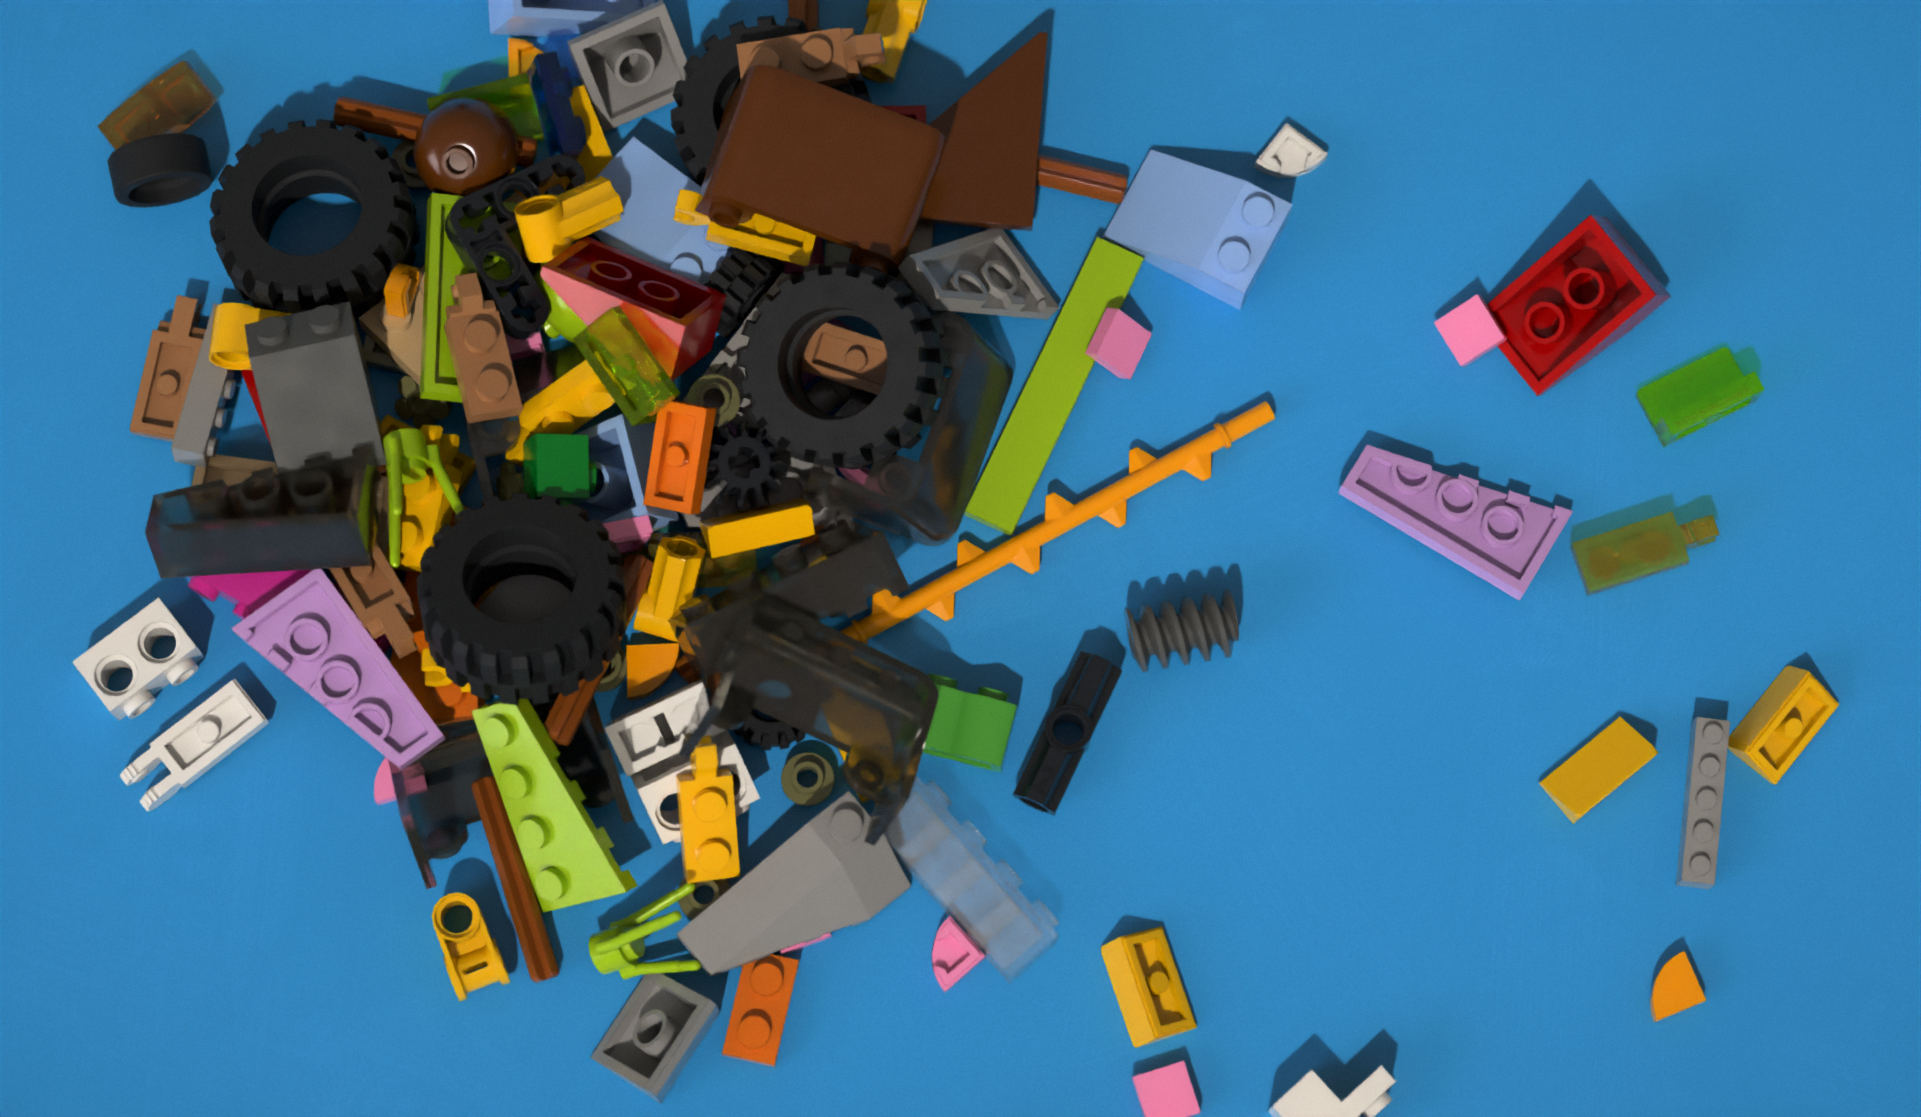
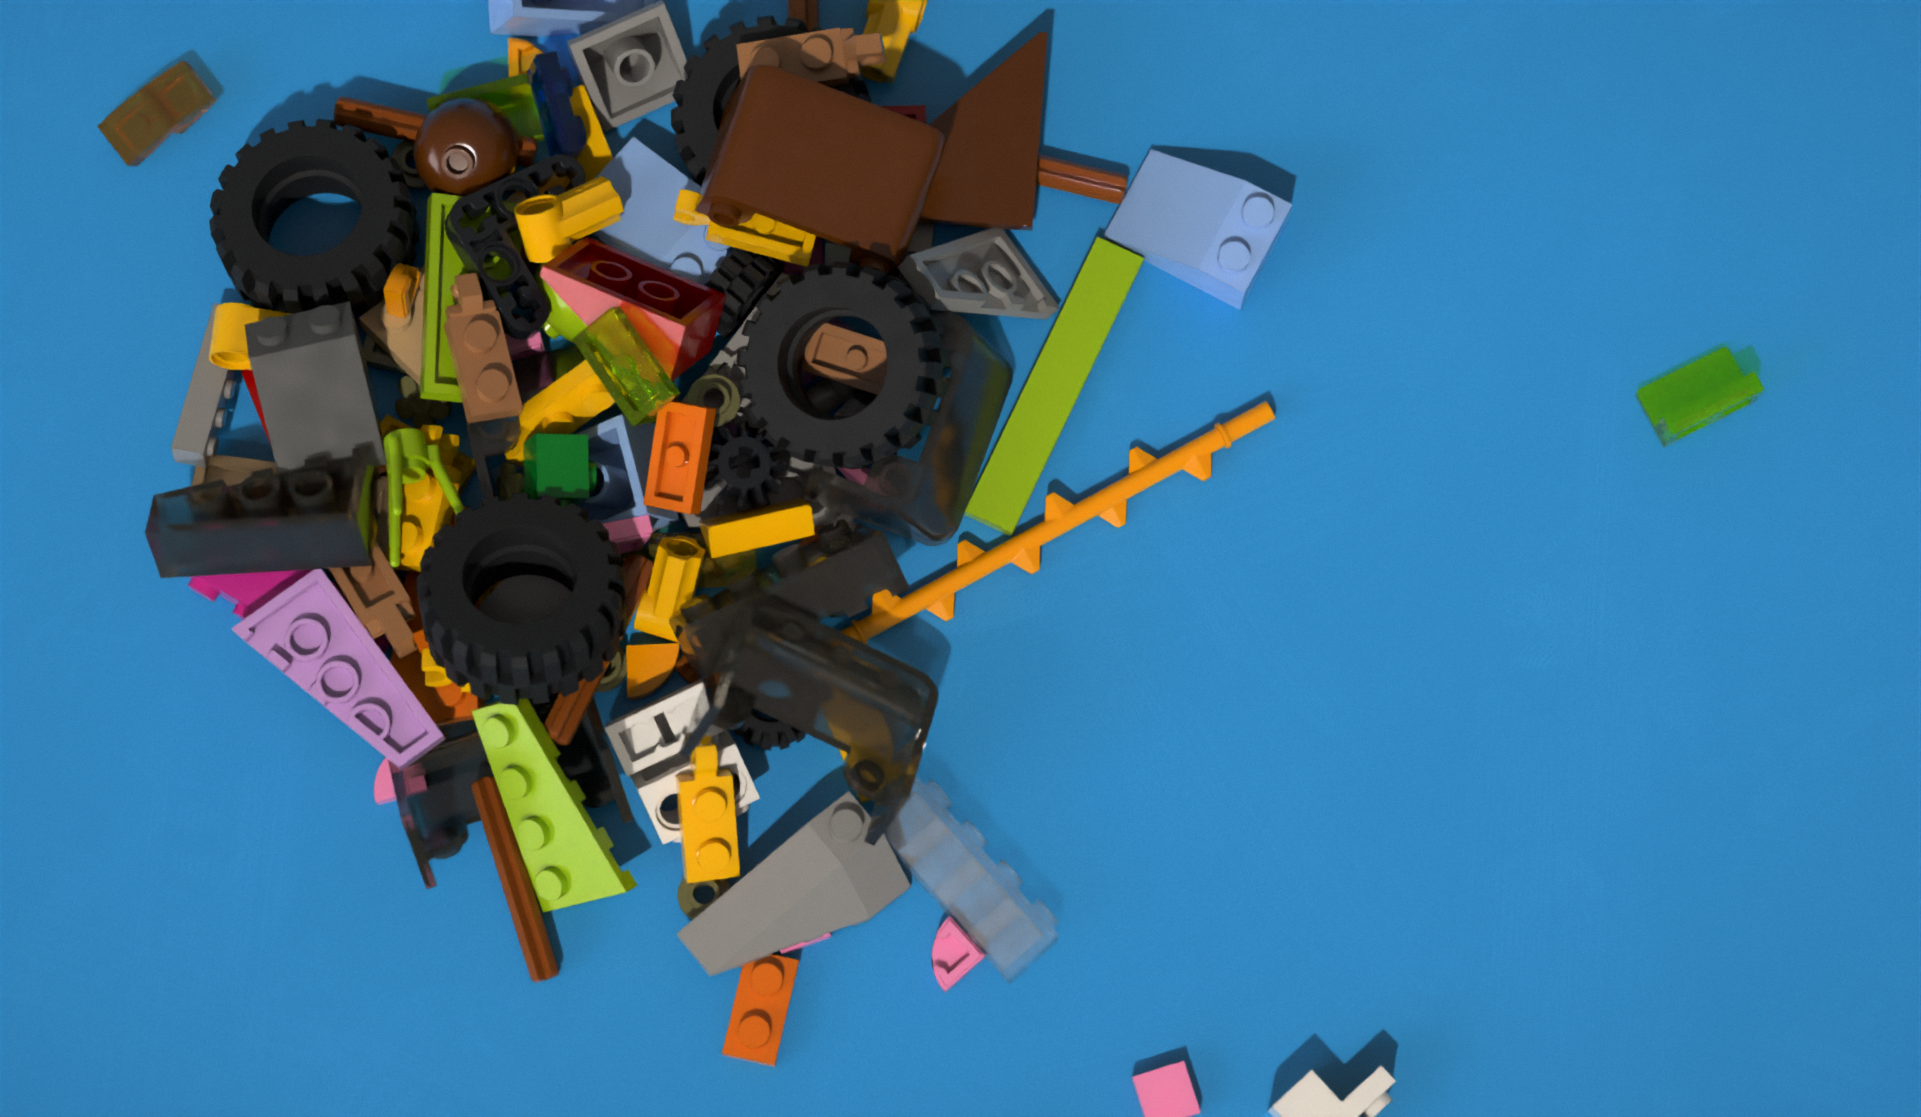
white brick [72,597,205,721] -> none
black tyre [107,133,213,208] -> none
white hinge [120,679,270,811] -> none
medium nougat hinge [130,295,206,442] -> none
yellow piece [432,892,511,1002] -> none
lime plant [589,883,701,980] -> none
light grey slope [590,973,720,1104] -> none
olive plate [781,753,834,807] -> none
bright green brick [897,674,1017,772] -> none
black piece [1013,651,1123,815] -> none
bright pink tile [1085,307,1152,380] -> none
yellow slope [1101,926,1197,1048] -> none
dark grey piece [1124,589,1239,672] -> none
white tile [1254,123,1328,178] -> none
lavender wing [1338,445,1573,601] -> none
bright pink tile [1434,294,1508,367] -> none
red slope [1487,215,1671,396] -> none
yellow slope [1539,717,1659,824] -> none
clear yellow plate [1570,512,1720,596] -> none
light orange tile [1650,951,1706,1023] -> none
light grey piece [1676,717,1730,889] -> none
yellow slope [1728,666,1840,785] -> none

